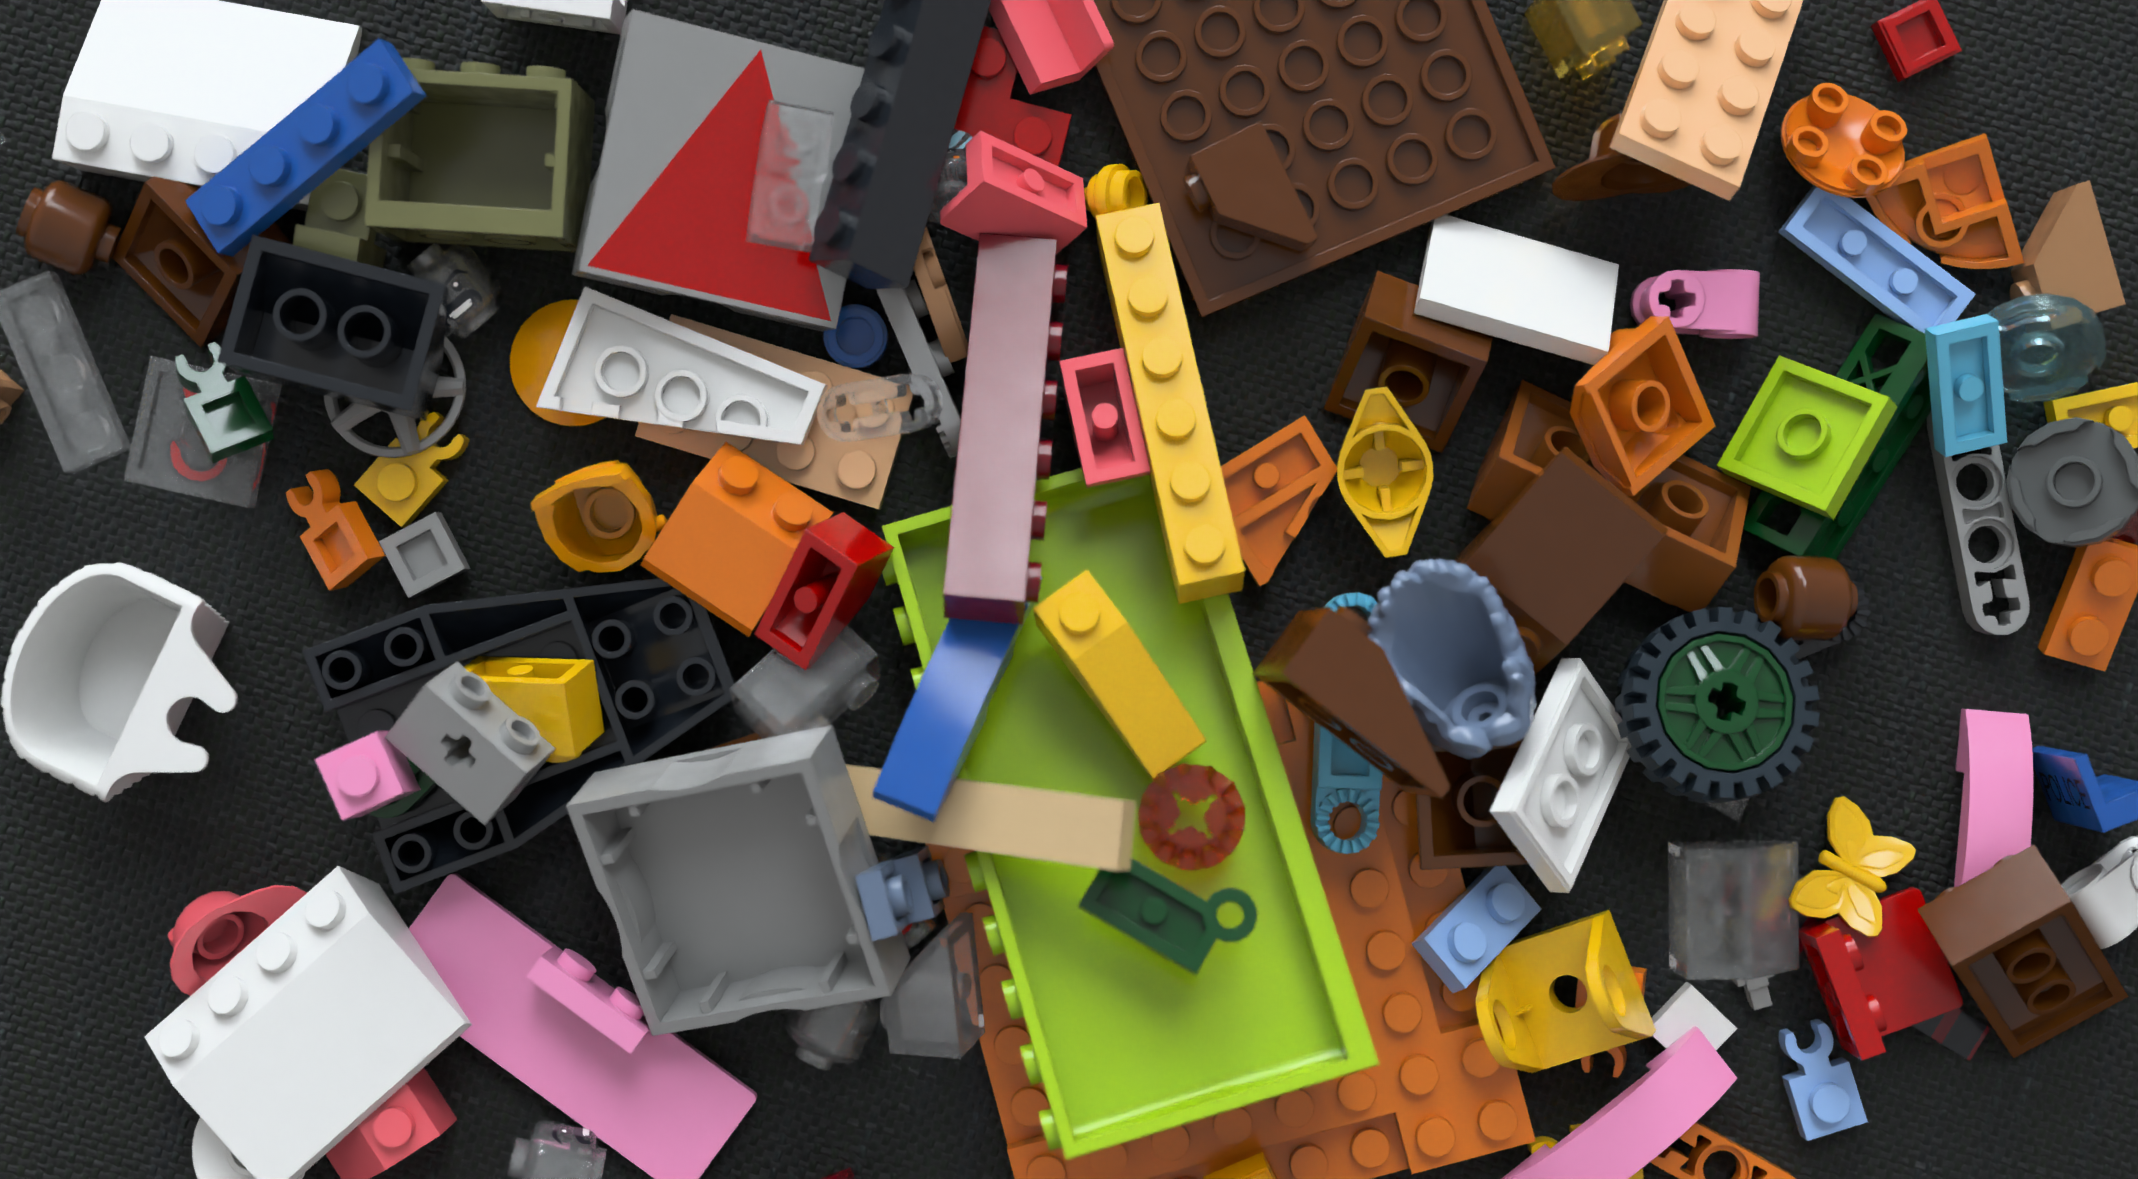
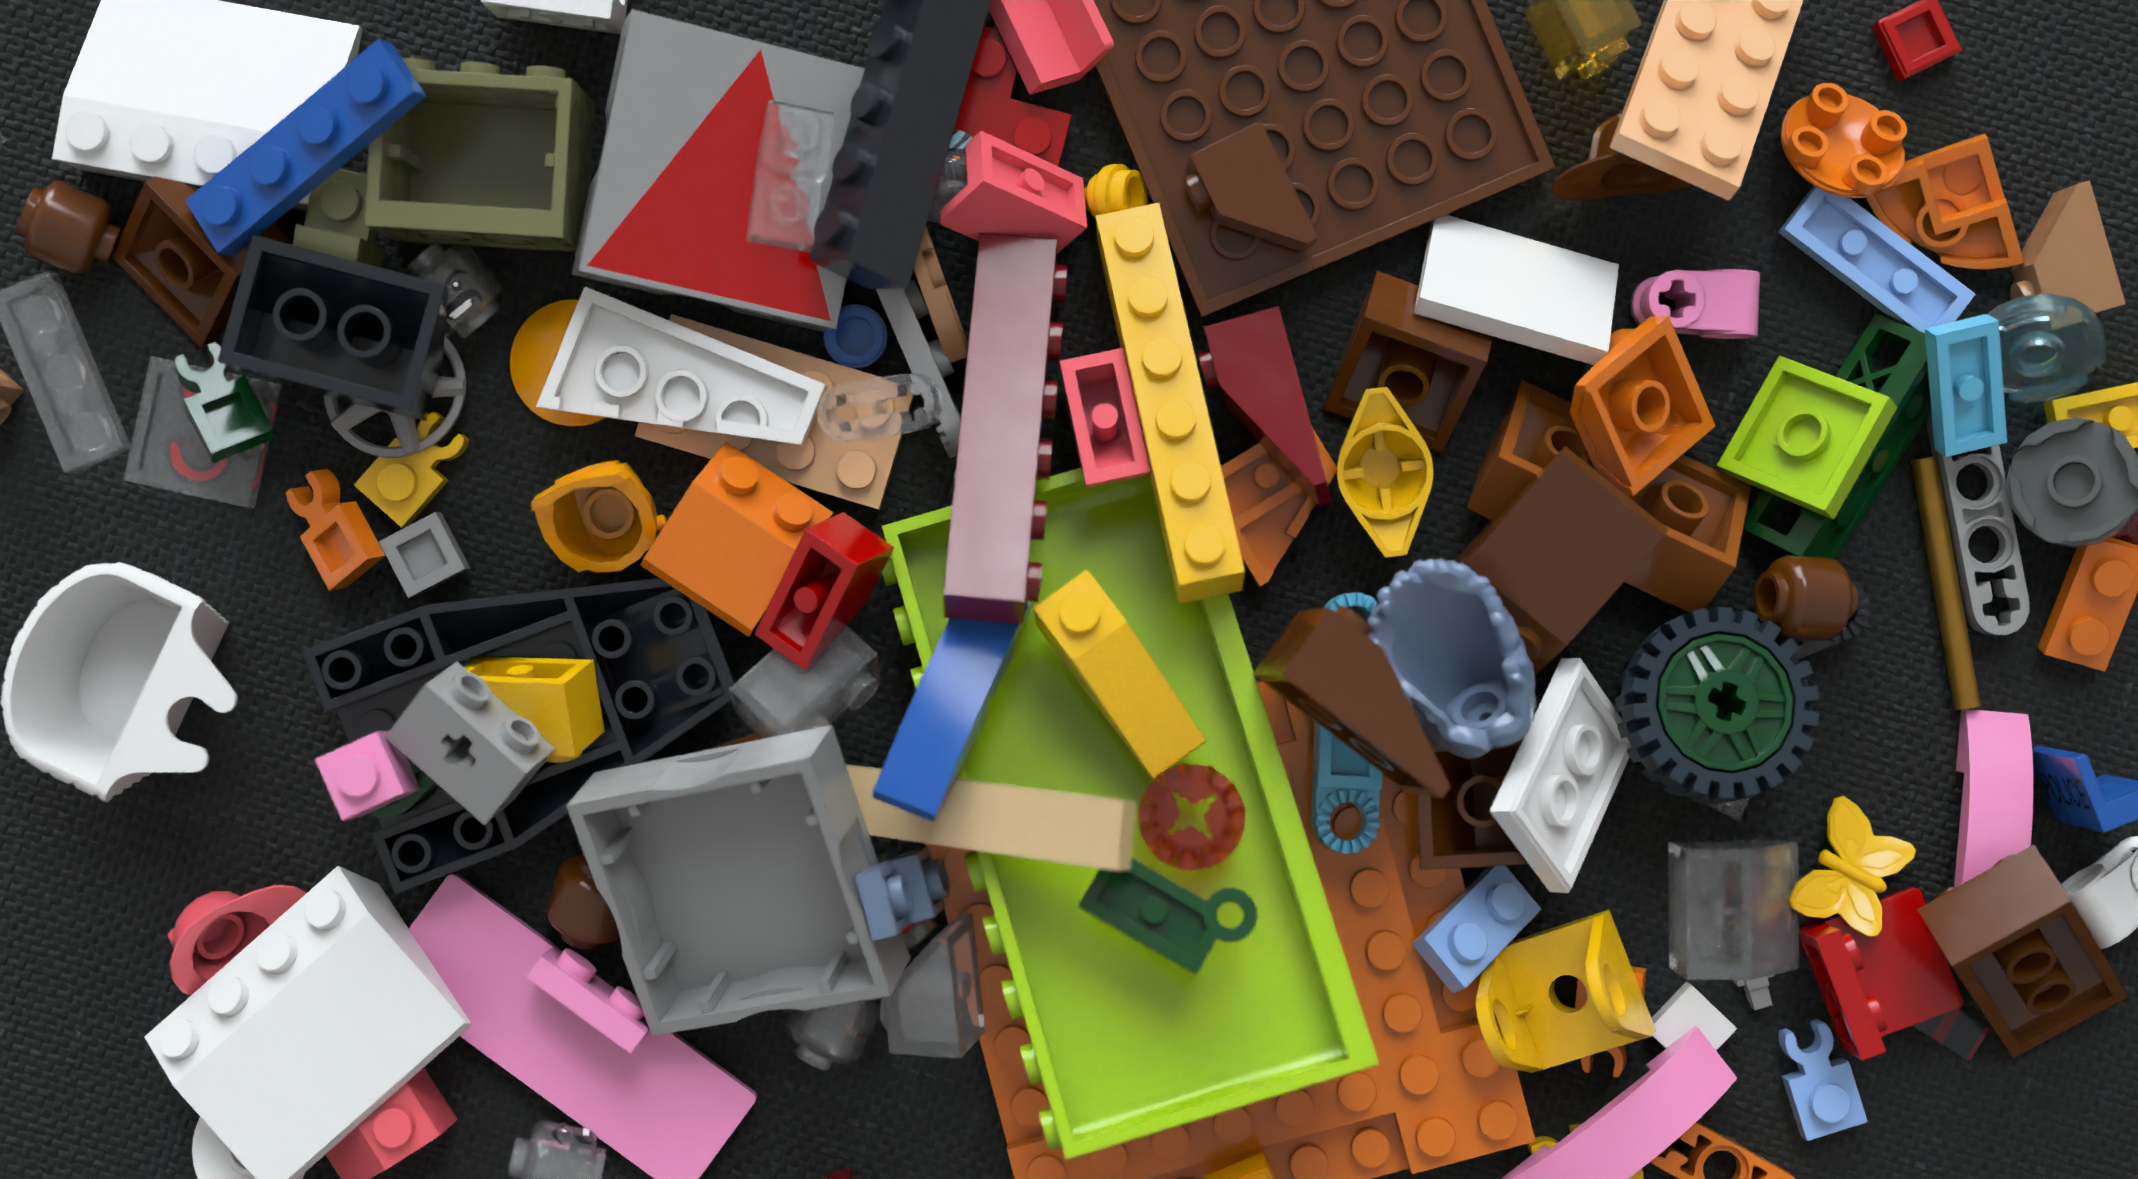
none -> reddish brown head [546,852,620,950]
none -> dark red slope [1198,306,1332,507]
none -> pearl gold bar [1911,456,1981,710]

